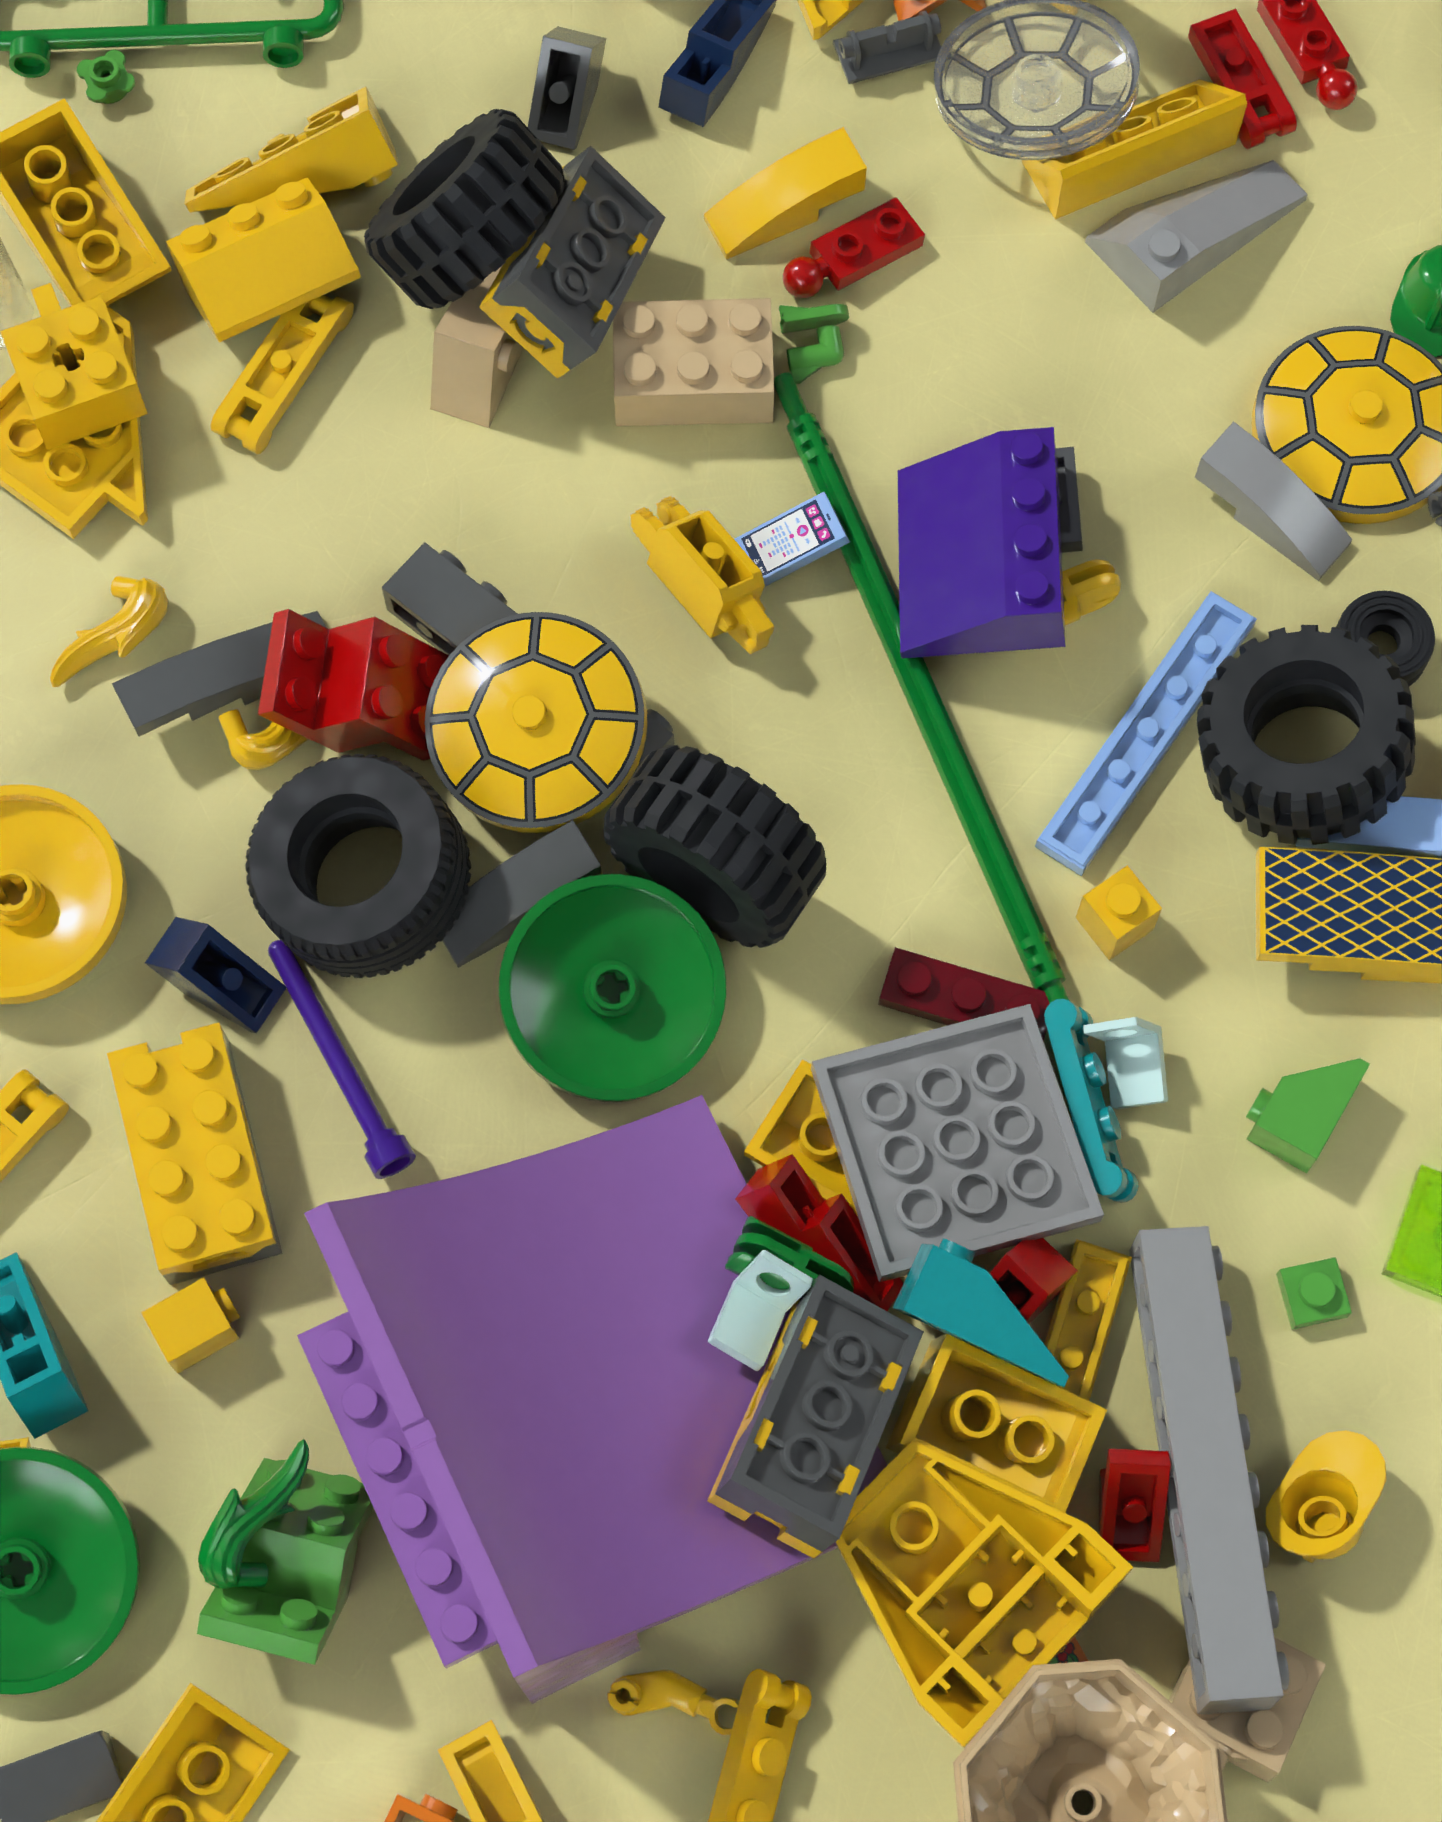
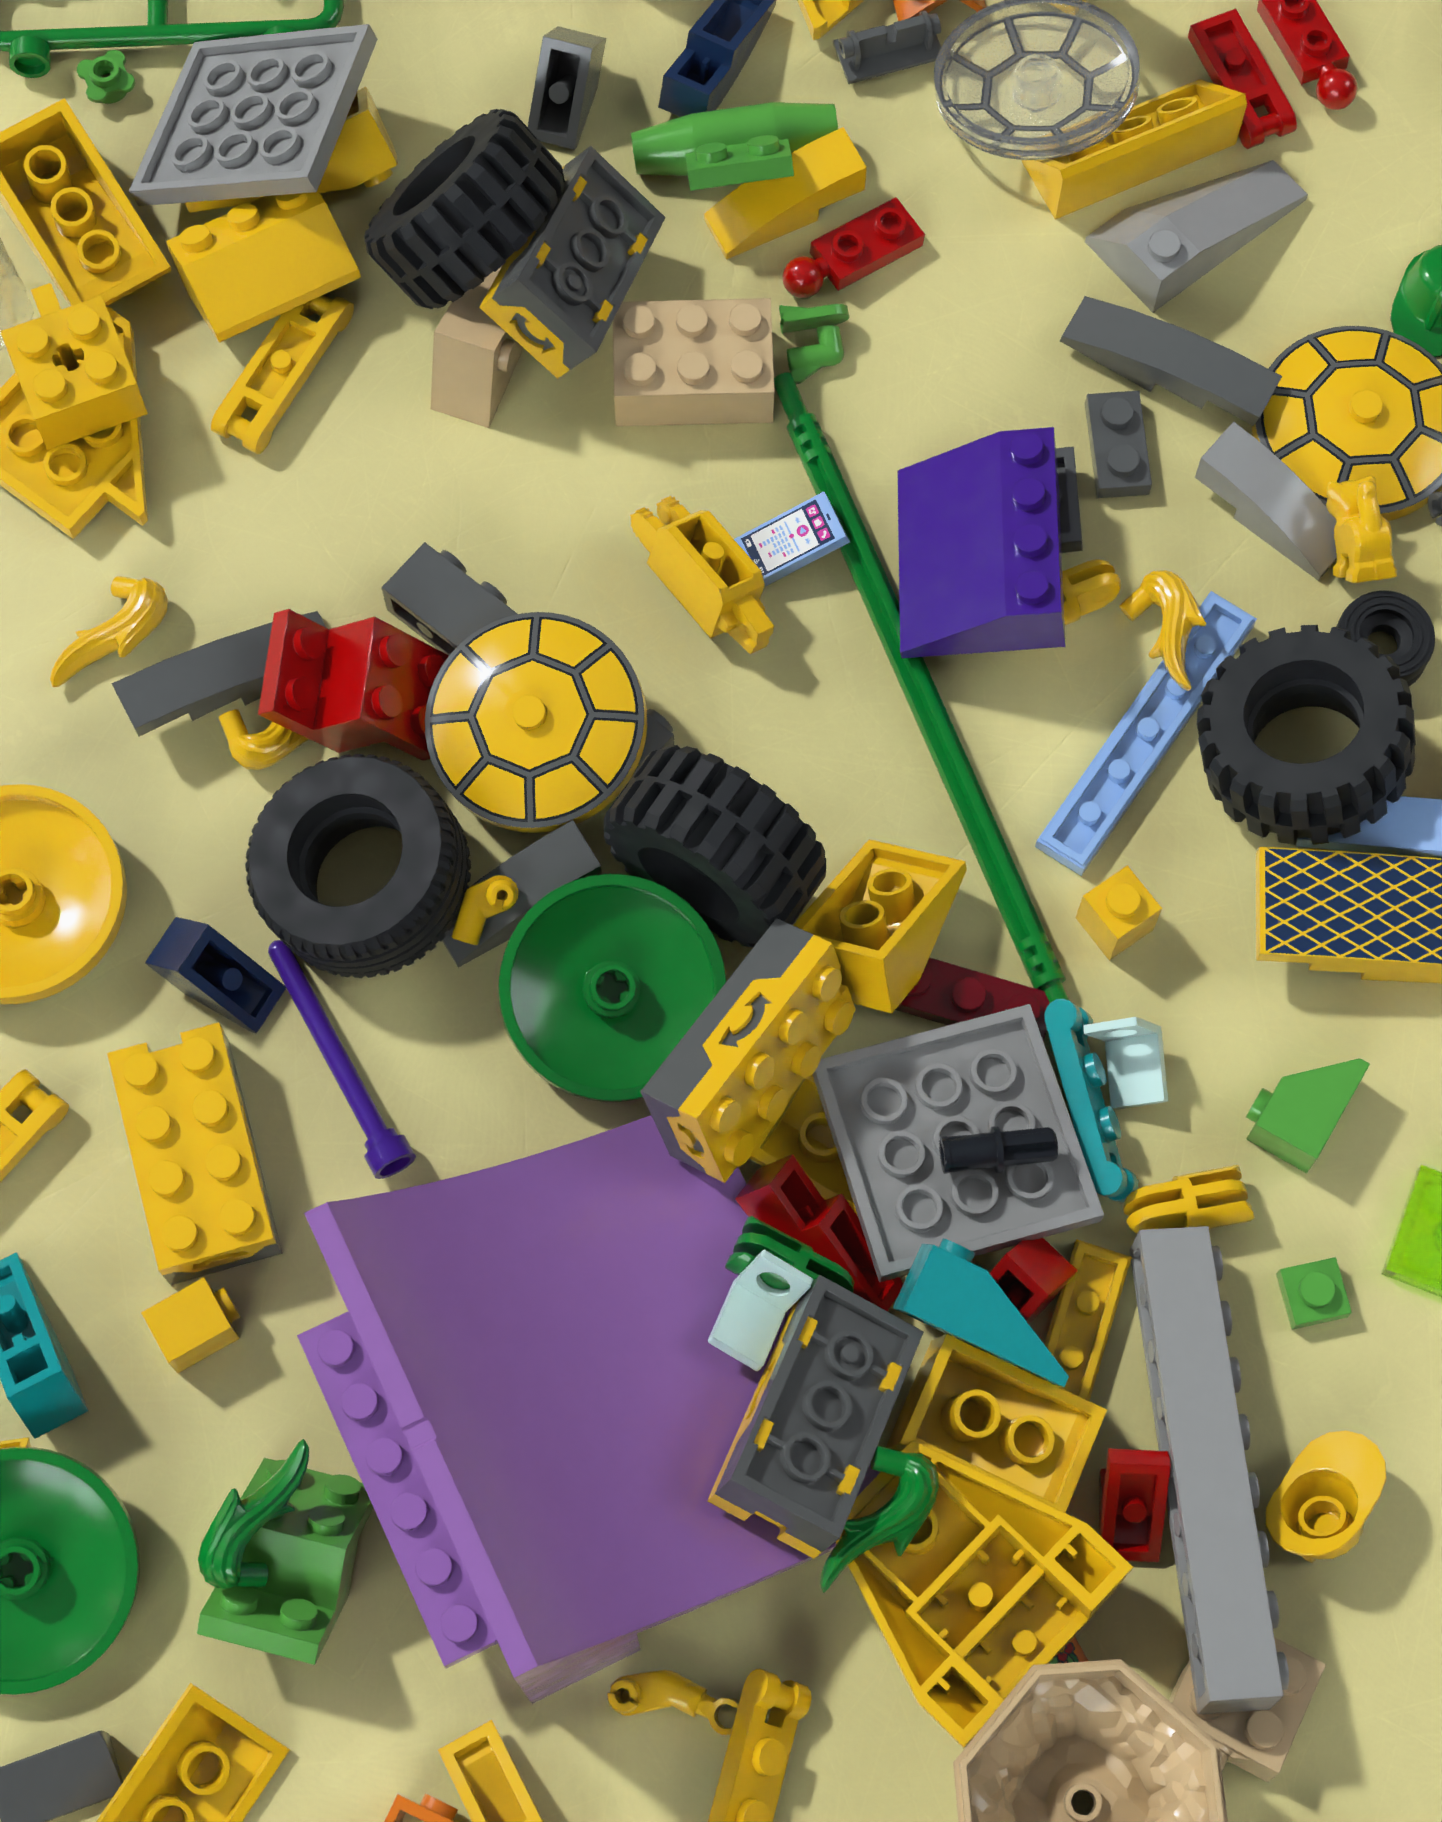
none -> light grey plate [129,24,378,206]
none -> yellow arm [451,875,519,945]
none -> bright green plate [631,102,838,191]
none -> yellow piece [640,918,856,1183]
none -> yellow slope [793,839,967,1014]
none -> green piece [820,1446,939,1593]
none -> black axle [939,1126,1058,1174]
none -> dark grey slope [1060,296,1282,426]
none -> dark grey plate [1085,391,1152,498]
none -> yellow piece [1119,570,1207,691]
none -> yellow arm [1123,1165,1254,1234]
none -> yellow animal [1326,476,1397,583]

